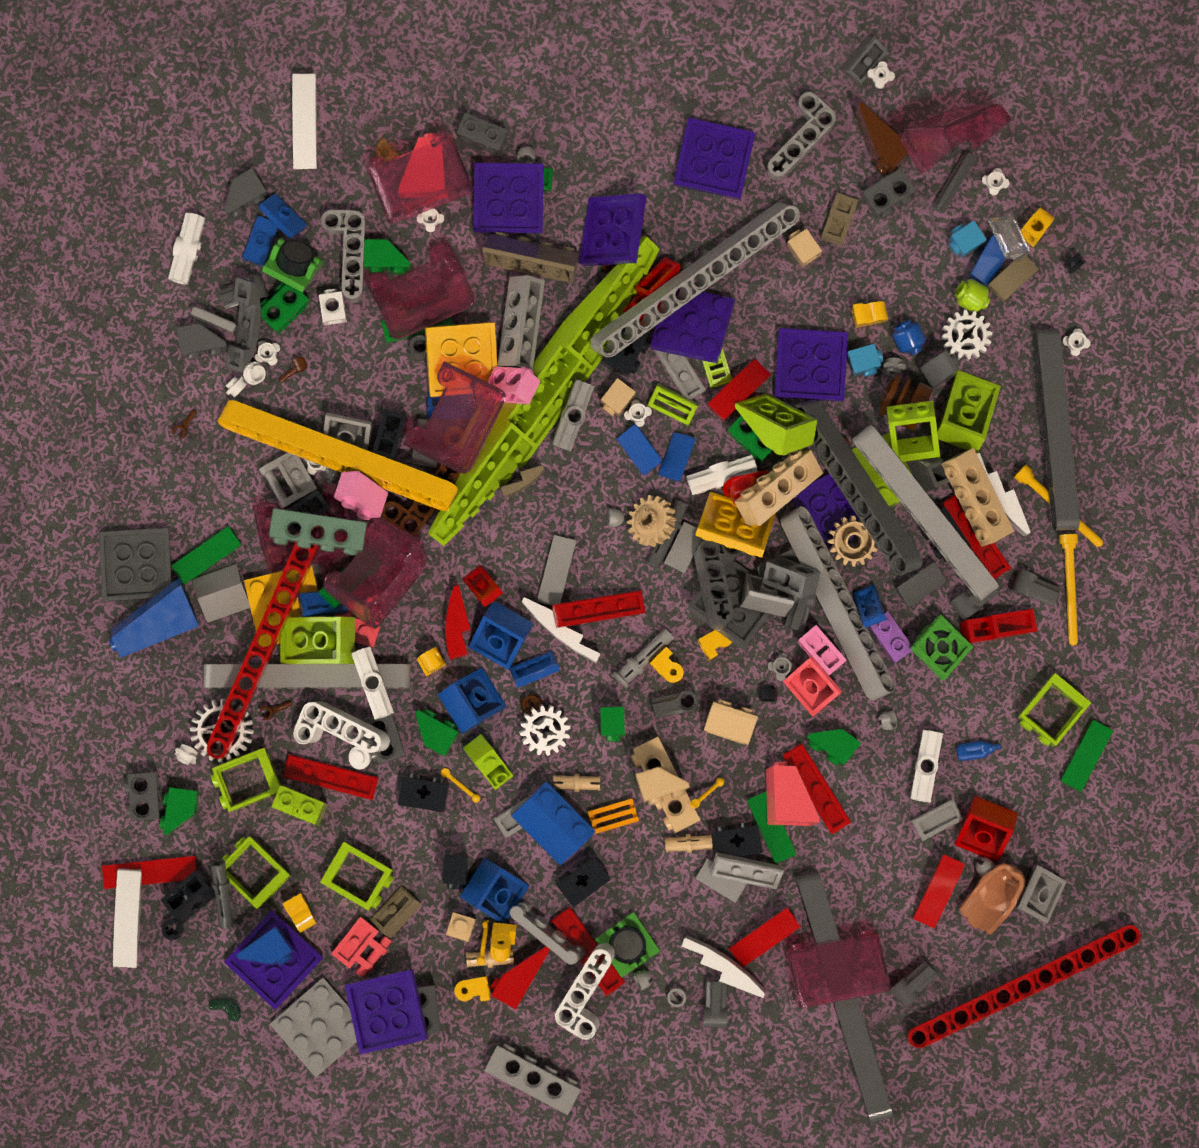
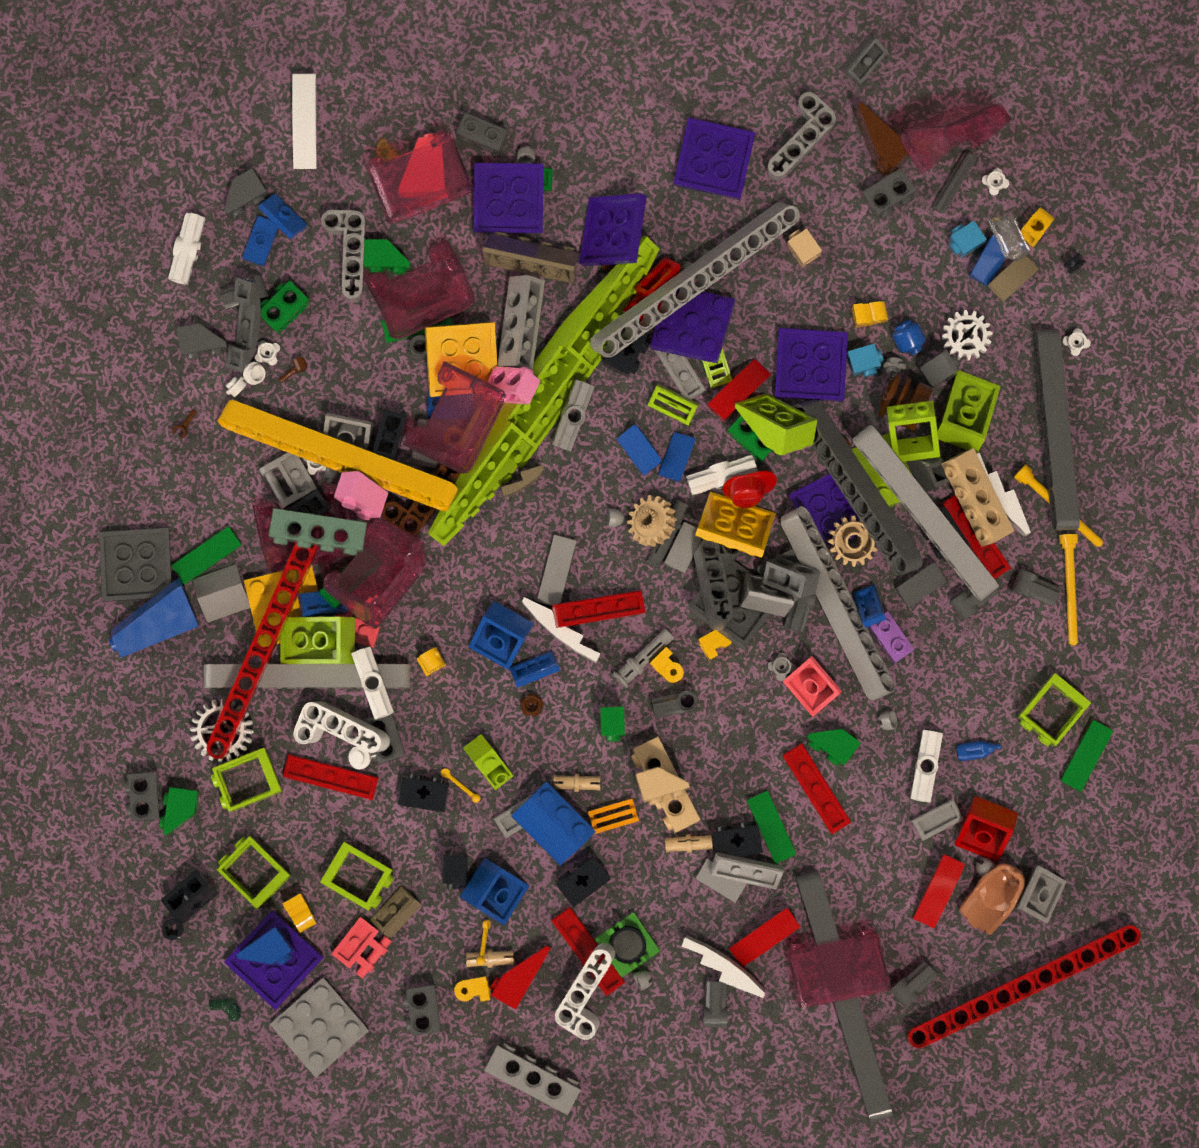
red tile [102,856,197,889] -> none
white slope [113,869,142,968] -> none
white plate [175,744,198,765] -> none
light grey tile [191,306,237,336] -> none
dark grey pin [210,859,233,929] -> none
reddish brown hand [259,700,293,720] -> none
piece [262,238,324,292] -> none
lime window [271,785,328,826] -> none
white brick [319,289,347,326] -> none
dark purple plate [345,969,429,1055] -> none
green slope [415,708,459,757] -> none
white plate [417,205,444,232] -> none
blue slope [438,668,507,734] -> none
red slope [446,585,471,661] -> none
tan brick [446,912,476,942] -> none
red slope [462,565,503,607] -> none
yellow leg [490,922,517,962] -> none
light grey plate [510,901,585,965] -> none
white gear [519,704,570,756] -> none
tan brick [601,378,636,417] -> none
white plate [624,400,652,427] -> none
light grey hinge [667,987,687,1007] -> none
yellow hinge [690,778,724,809] -> none
tan slope [703,700,758,746] -> none
tan brick [734,449,823,525] -> none
black hinge [759,684,778,702] -> none
coral slope [766,762,820,826] -> none
bright pink brick [797,625,847,675] -> none
dark tan slope [821,193,858,246] -> none
white plate [867,61,895,89] -> none
bright green piece [910,615,973,681] -> none
lime head [955,279,991,313] -> none
red slope [959,609,1038,644] -> none

